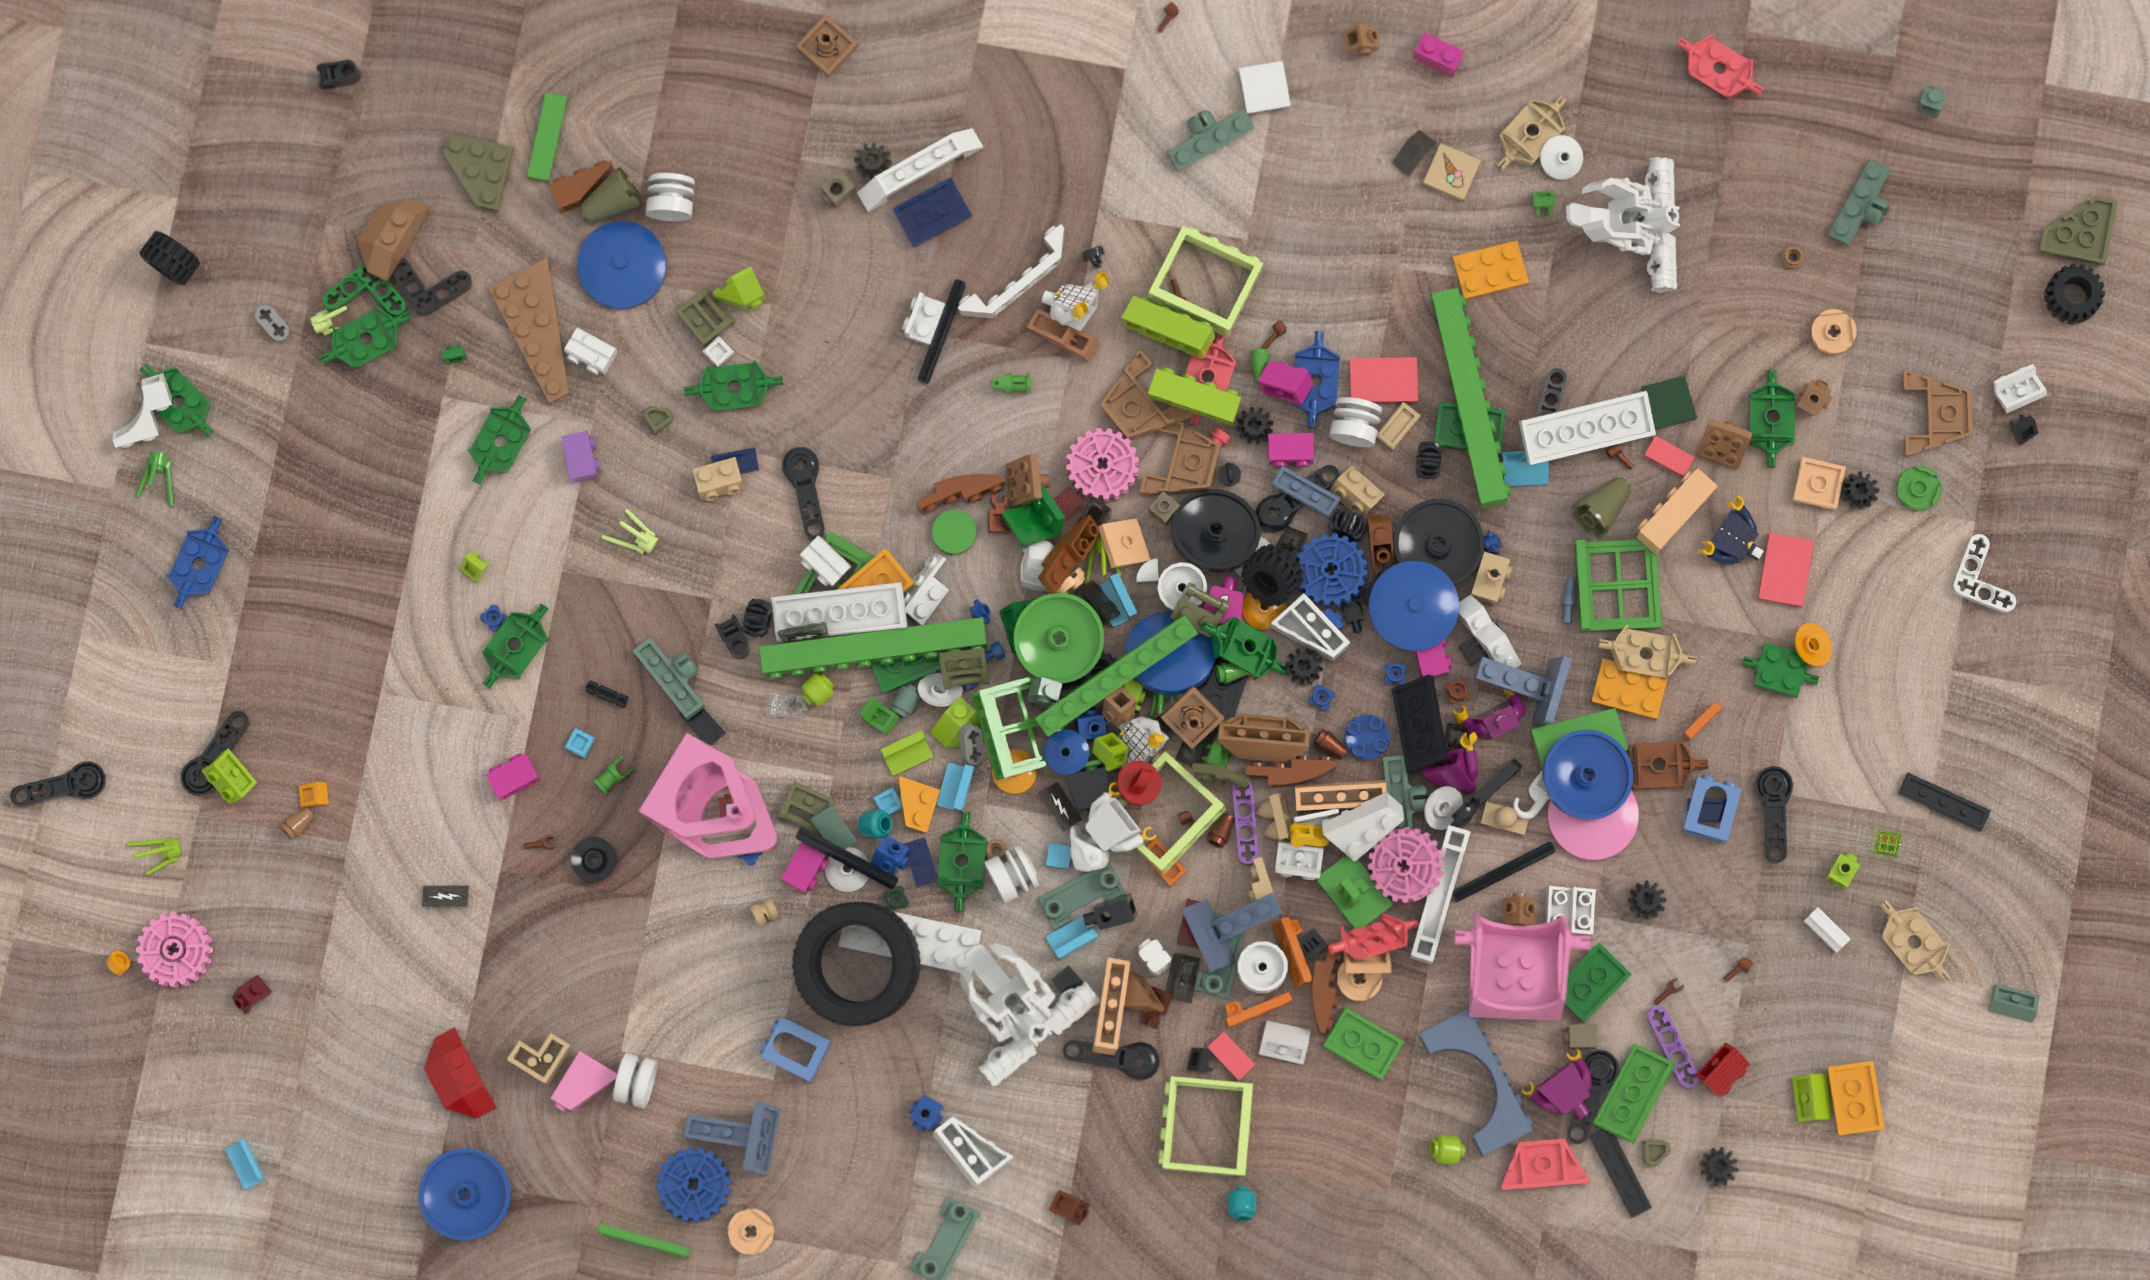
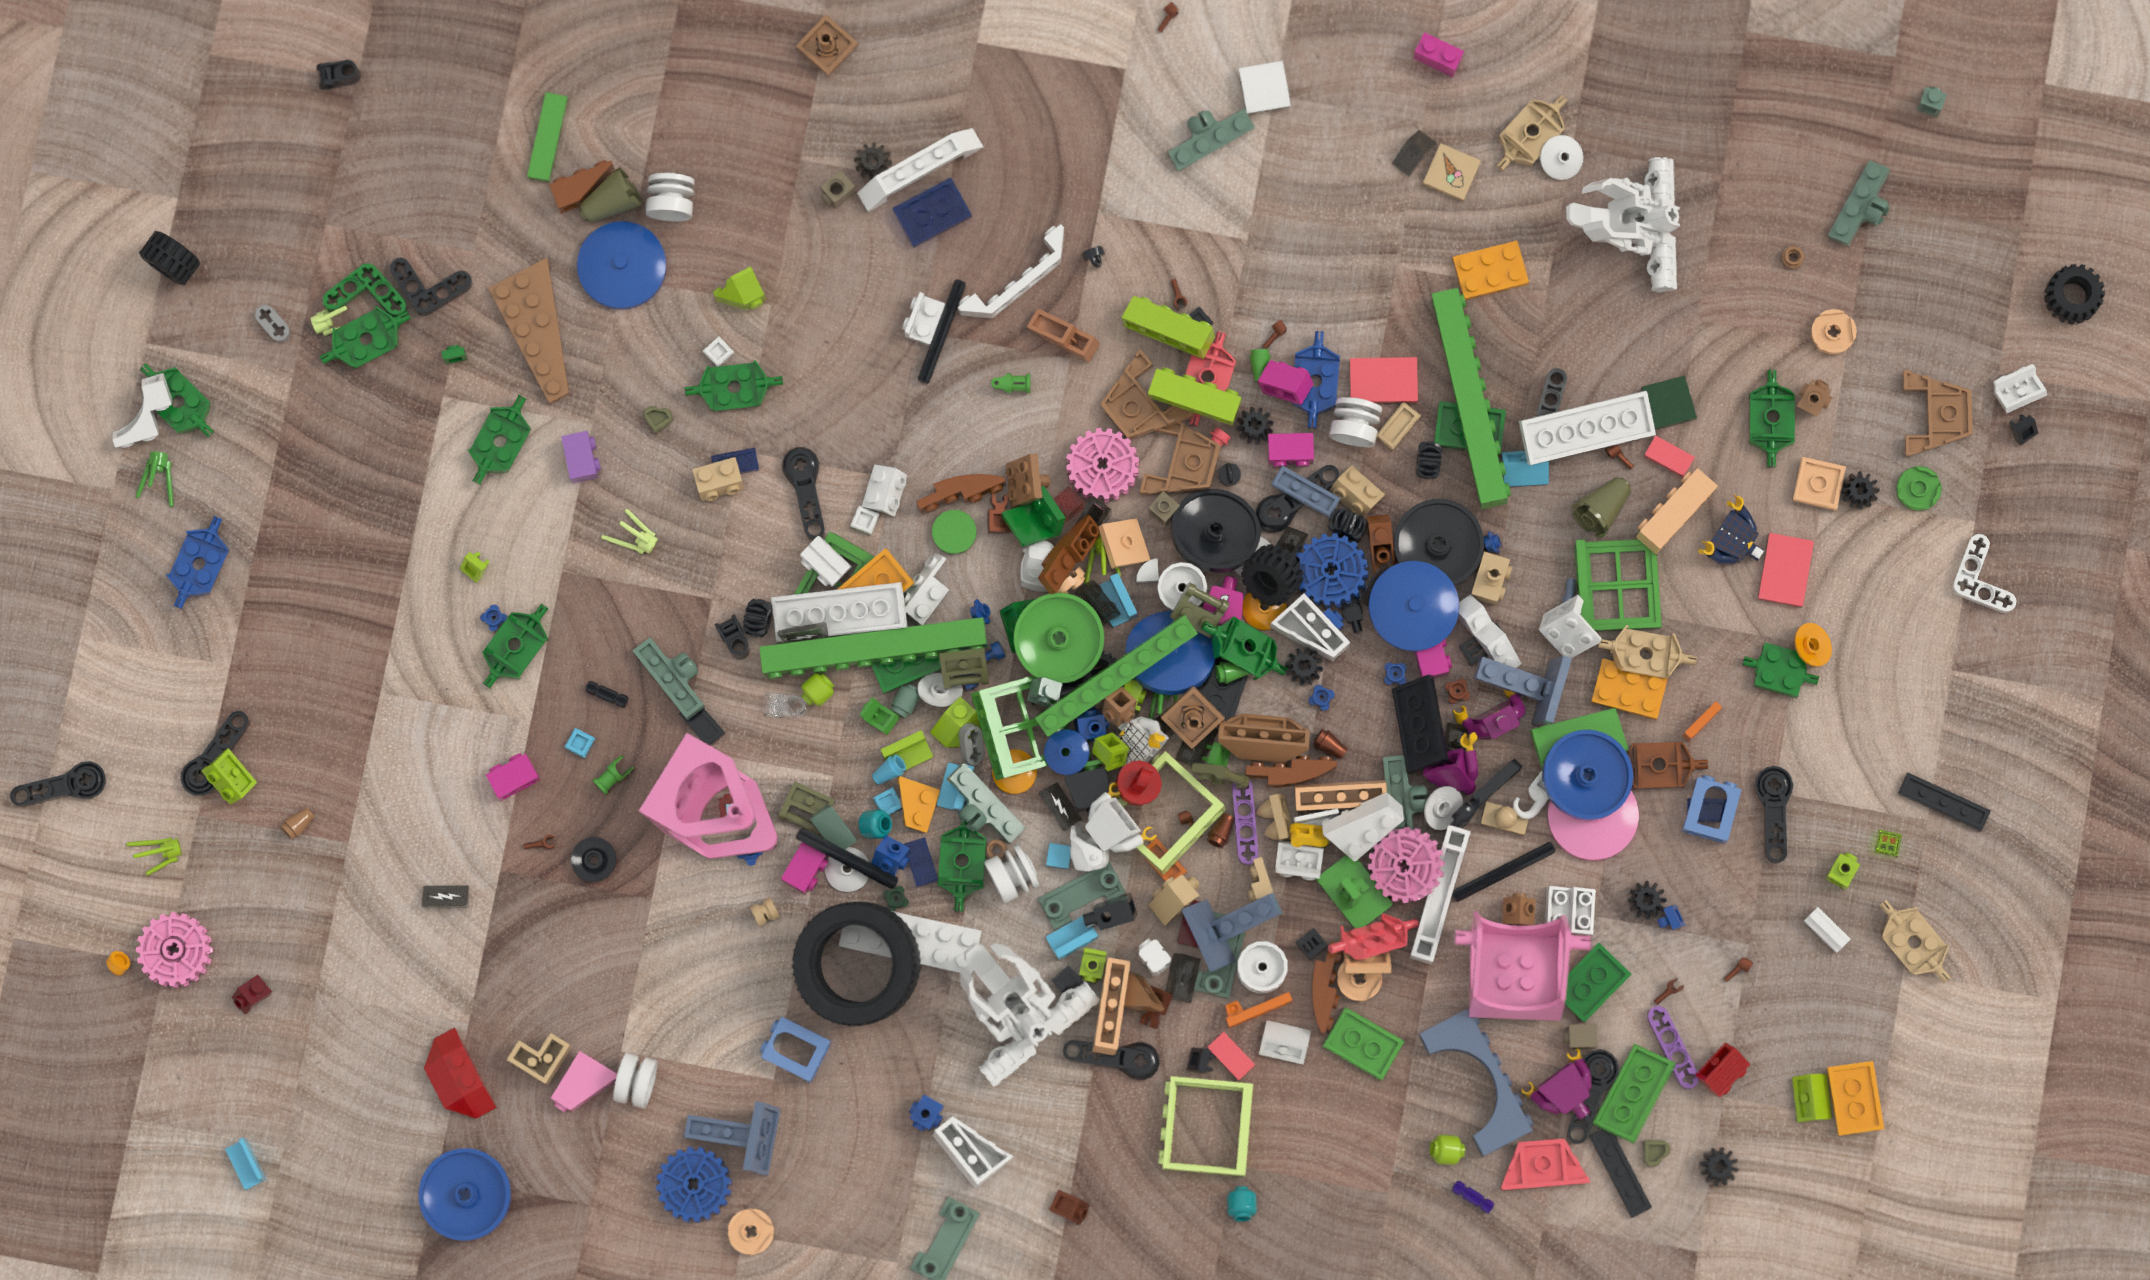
light orange slope [299,782,329,808] -> none
medium nougat wedge [357,199,431,282] -> none
olive plate [443,133,514,212] -> none
white brick [564,328,618,375] -> none
bright green tile [598,1224,692,1259] -> none
olive plate [676,288,735,347] -> none
white torso [1042,272,1109,331] -> none
yellowish green window [1148,226,1263,338] -> none
orange hinge [1272,916,1313,988] -> none
medium nougat brick [1343,23,1380,57] -> none
blue dish [1345,715,1390,760] -> none
bright green tile [1531,191,1556,215] -> none
coral plate [1676,34,1764,99] -> none
medium nougat plate [1696,418,1752,469] -> none
sand green slope [1989,984,2039,1022] -> none
olive plate [2038,196,2118,266] -> none
none -> white tile [850,506,880,535]
none -> white bracket [861,464,907,517]
none -> medium azure cone [872,755,906,785]
none -> plate [947,763,1025,844]
none -> lime brick [1079,947,1107,983]
none -> tan brick [1148,874,1199,926]
none -> dark purple axle [1452,1181,1495,1213]
none -> white bracket [1539,595,1601,658]
none -> blue tile [1657,905,1686,930]

